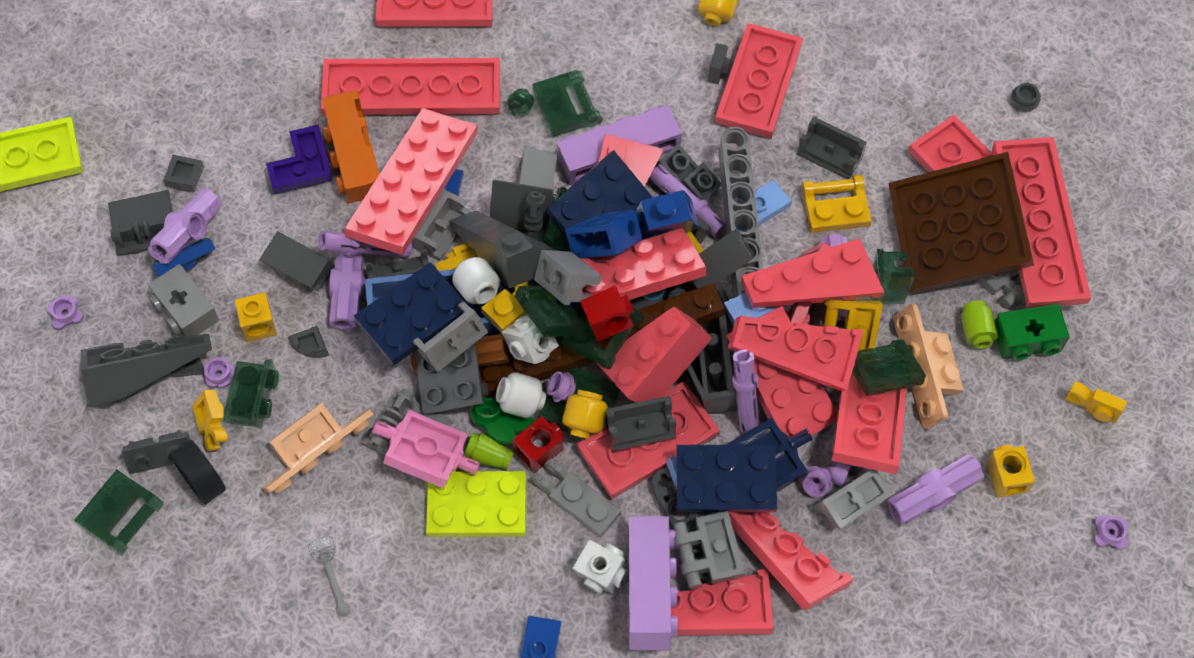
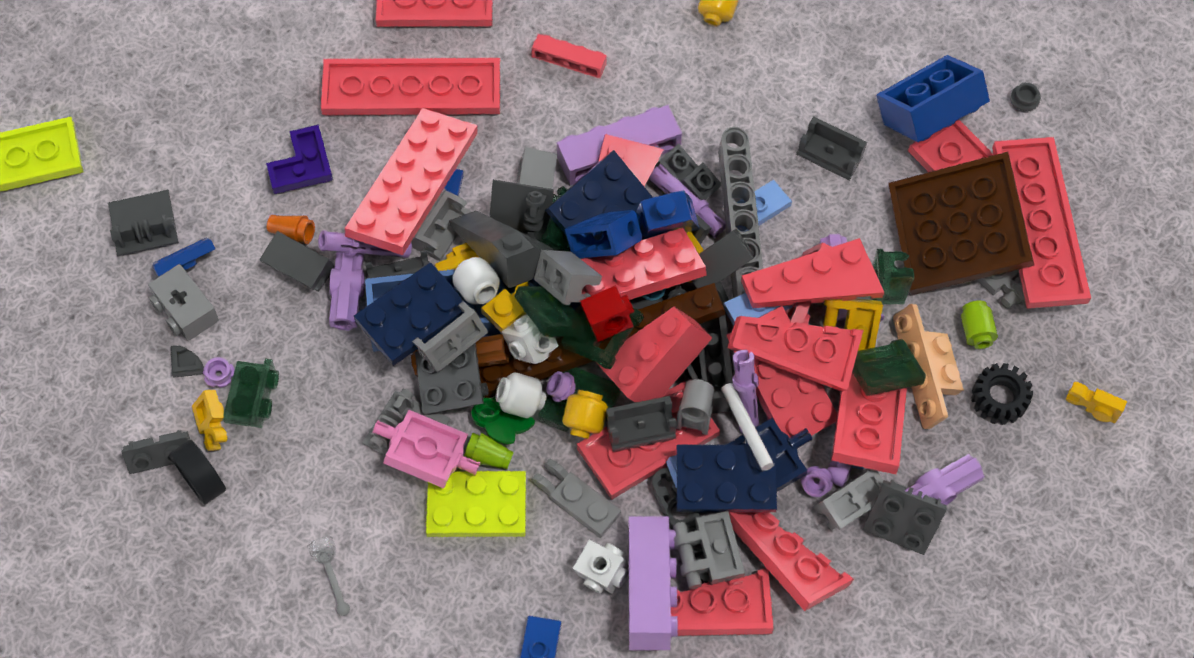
lavender plate [47,296,83,329] -> none
clear green plate [74,469,164,556] -> none
dark grey wedge [81,334,212,407] -> none
lavender piece [147,189,222,263] -> none
dark grey plate [163,154,204,192] -> none
yellow brick [235,292,277,343] -> none
light nougat bracket [262,403,374,494] -> none
dark grey tile [288,326,329,358] -> none
orange wedge [322,89,380,204] -> none
clear green plate [507,88,534,117] -> none
red brick [513,416,564,474] -> none
clear green plate [532,70,603,137] -> none
dark grey plate [707,43,731,85] -> none
coral plate [715,23,803,139] -> none
yellow plate [801,175,872,233] -> none
yellow brick [987,444,1035,498] -> none
green brick [995,303,1070,361] -> none
lavender plate [1094,515,1128,549] -> none
none -> orange cone [267,214,315,244]
none -> coral piece [532,33,607,79]
none -> light grey piece [676,379,714,435]
none -> white bar [721,383,774,471]
none -> dark grey hinge [863,479,947,555]
none -> blue brick [876,55,990,142]
none -> black tyre [971,363,1033,425]

